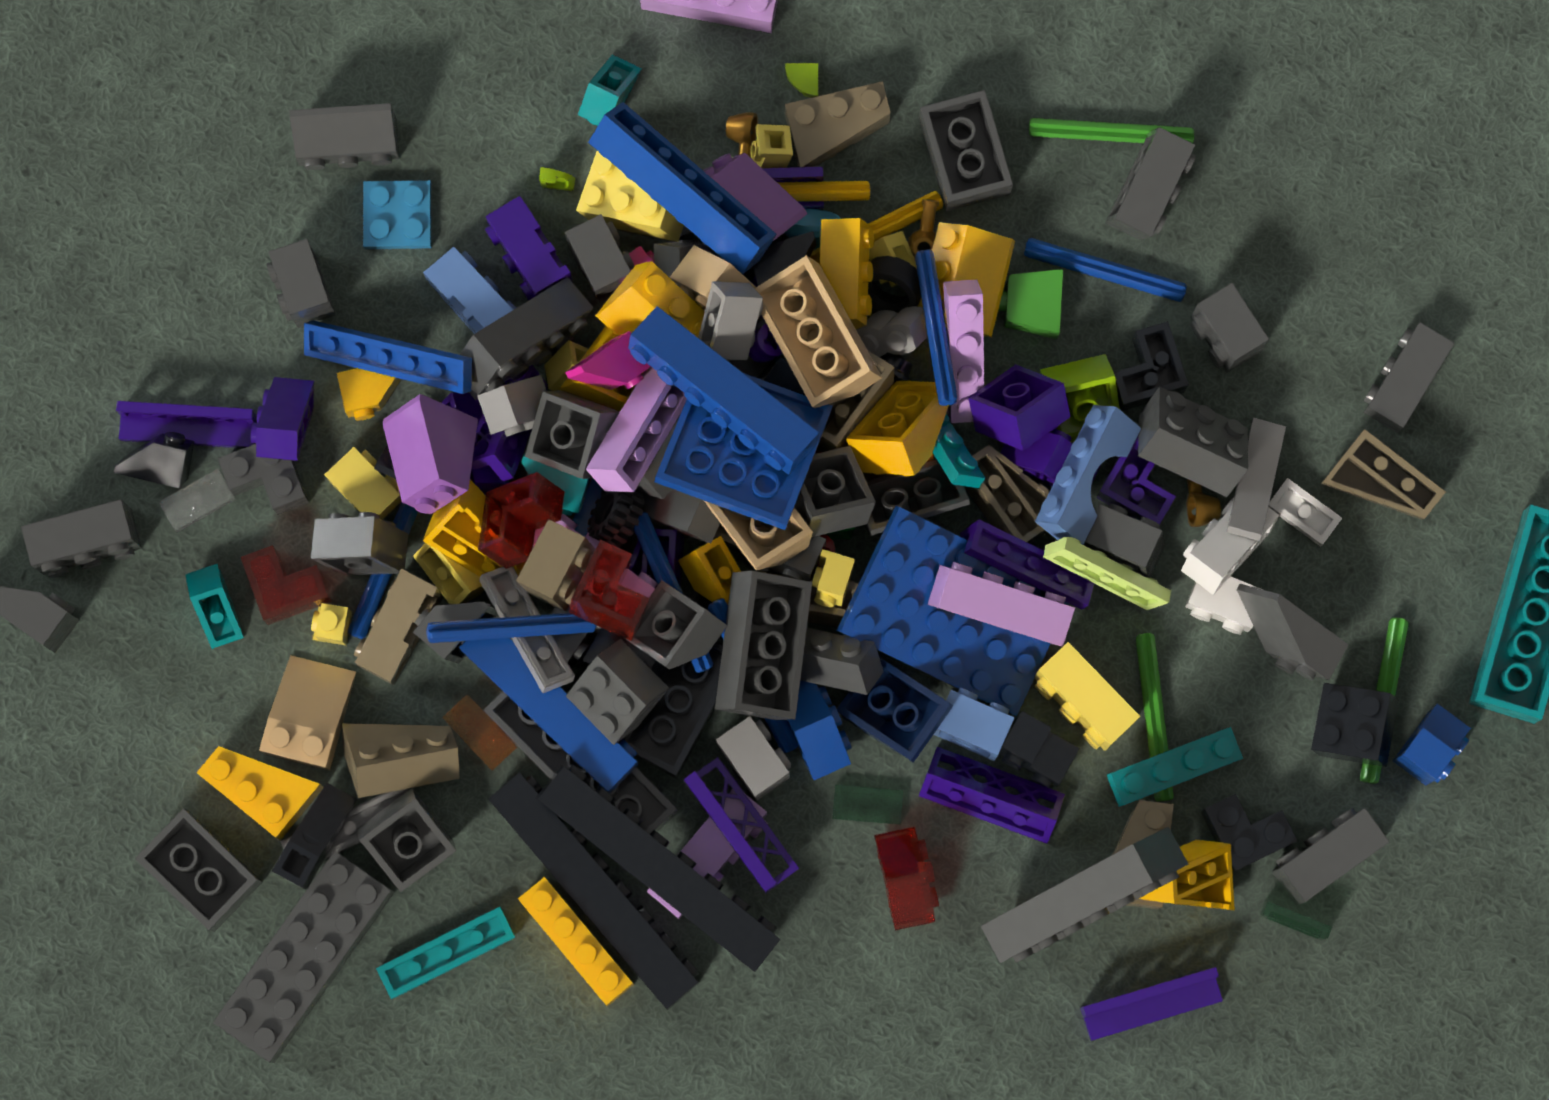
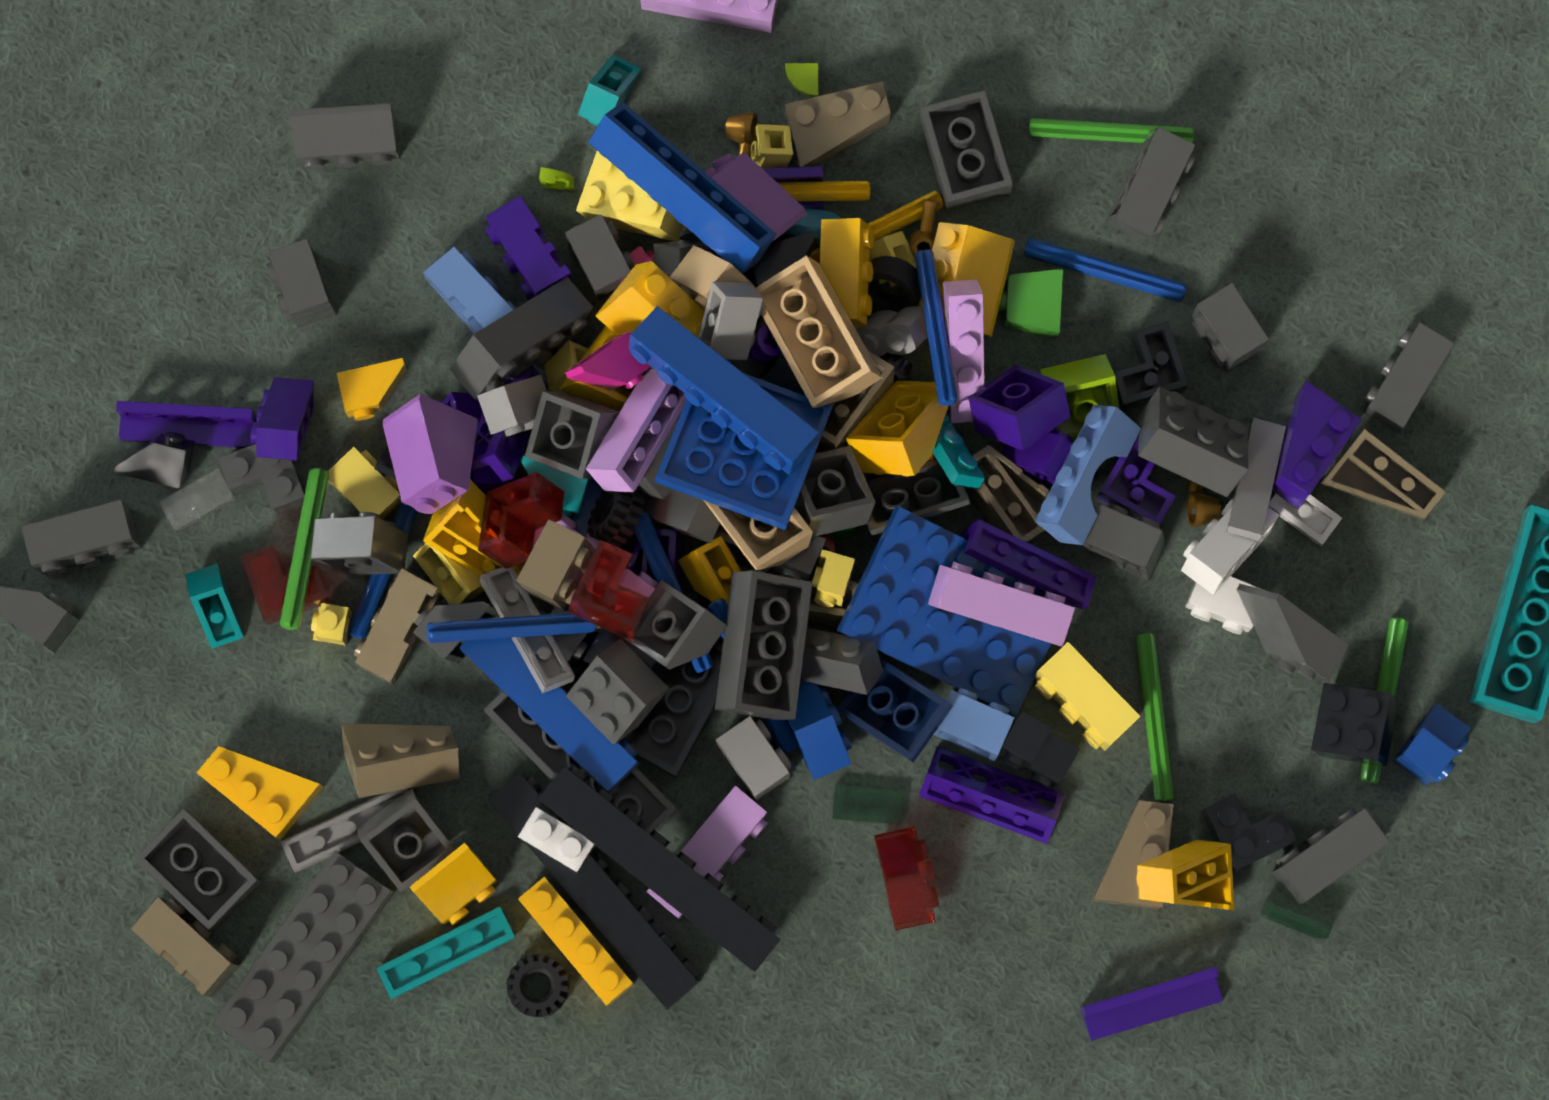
tan slope [259,655,357,771] -> none
black slope [272,783,358,890] -> none
blue plate [304,320,472,394] -> none
dark azure plate [363,180,431,249] -> none
clear orange slope [442,695,517,771] -> none
dark purple fence [684,757,799,893] -> none
dark grey brick [981,827,1188,963] -> none
yellowish green plate [1043,537,1171,610] -> none
teal plate [1107,727,1243,807] -> none
none -> dark tan wedge [131,897,240,997]
none -> bright green axle [280,468,329,630]
none -> yellow slope [410,843,498,925]
none -> black tyre [506,954,570,1017]
none -> white plate [518,807,594,873]
none -> dark purple wedge [1272,381,1362,509]

